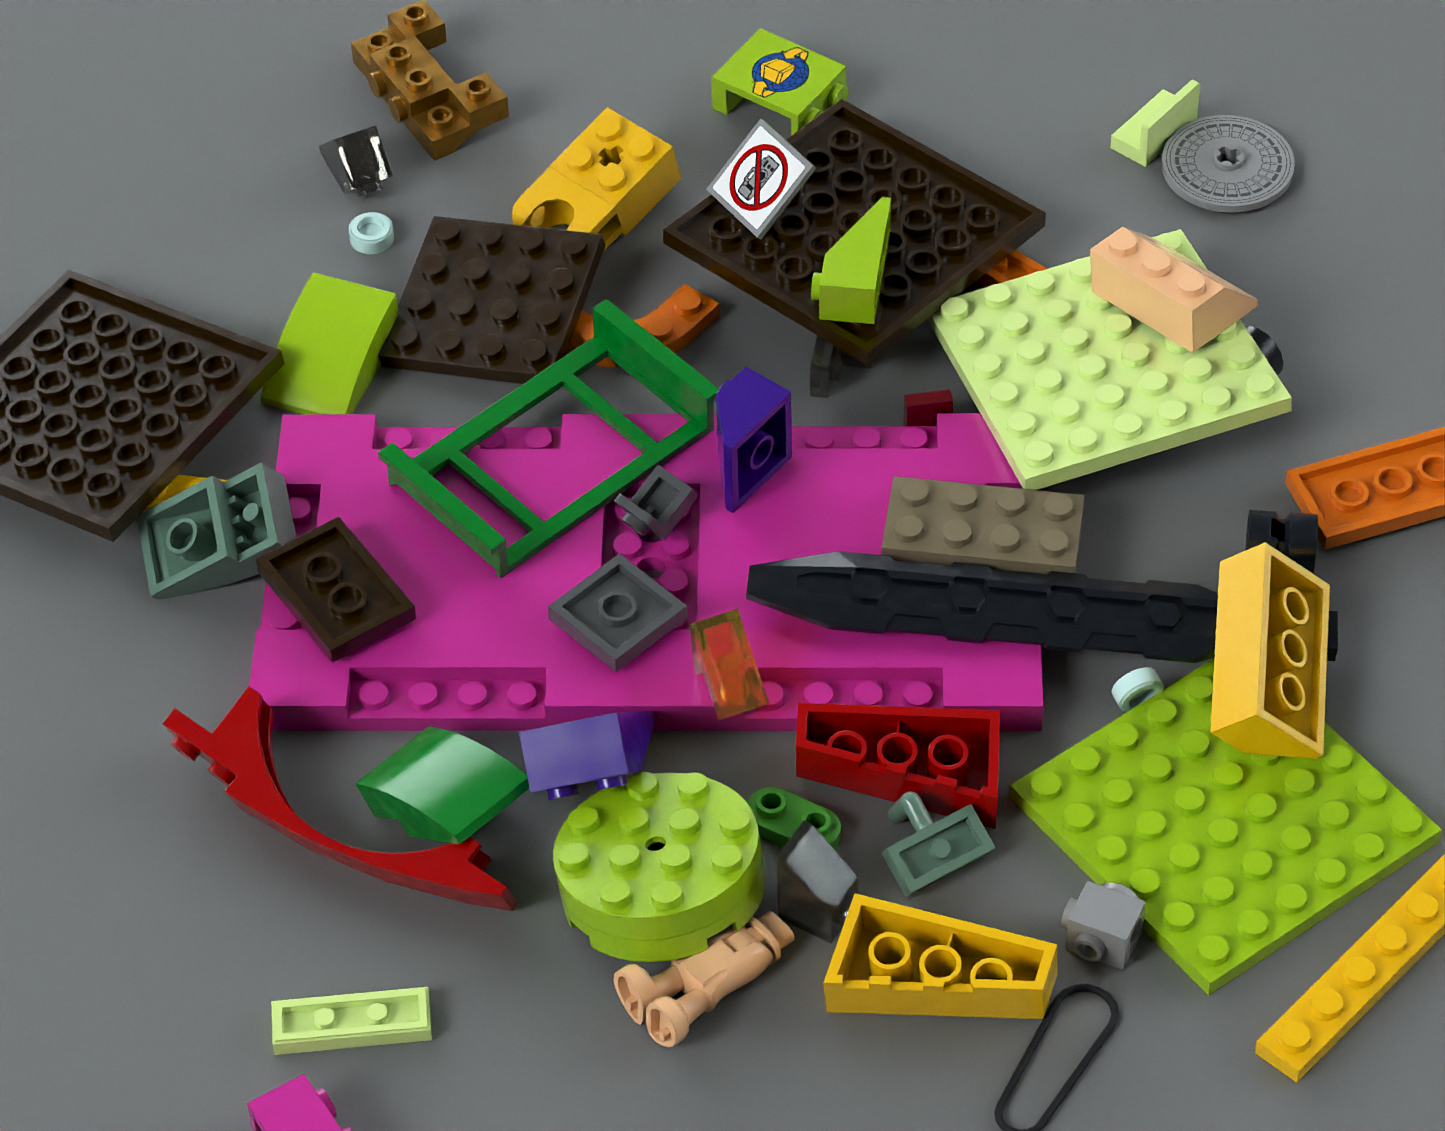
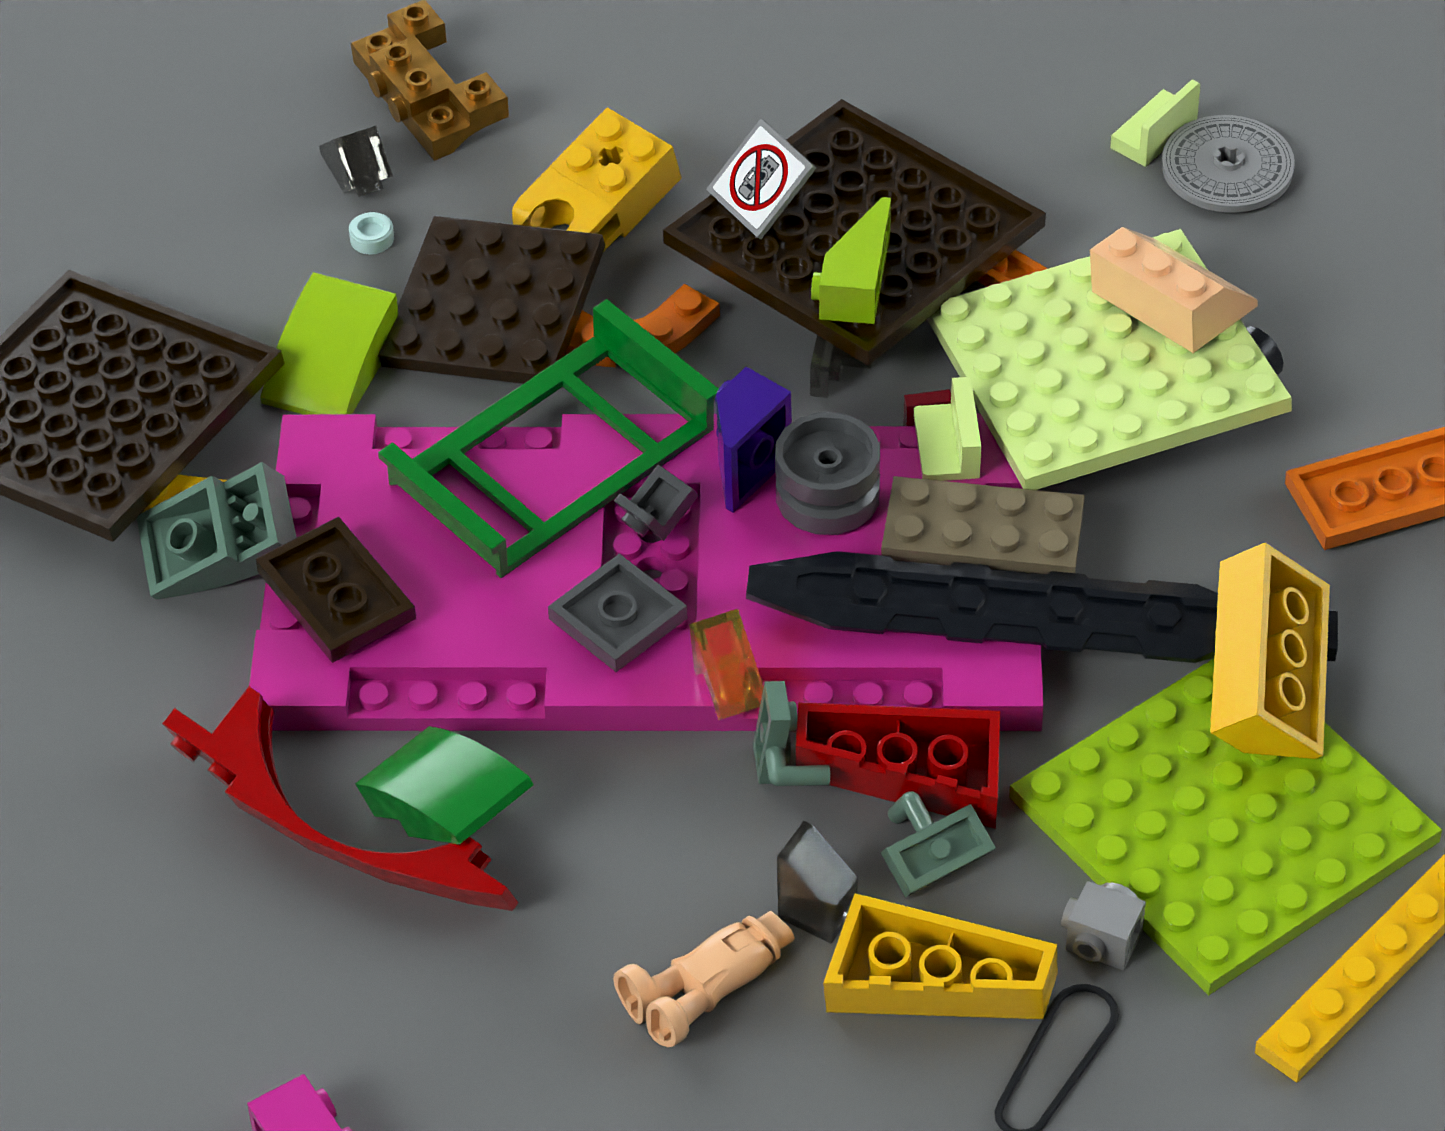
yellowish green tile [271,987,432,1055] -> none
dark purple slope [519,711,656,800] -> none
lime piece [553,772,766,962] -> none
lime panel [711,28,849,136] -> none
bright green plate [747,787,841,859] -> none
light aqua tile [1111,667,1164,712] -> none
black wheel [1245,510,1318,574] -> none
none -> sand green plate [753,681,830,786]
none -> dark grey wheel [775,412,880,535]
none -> yellowish green panel [914,377,981,481]

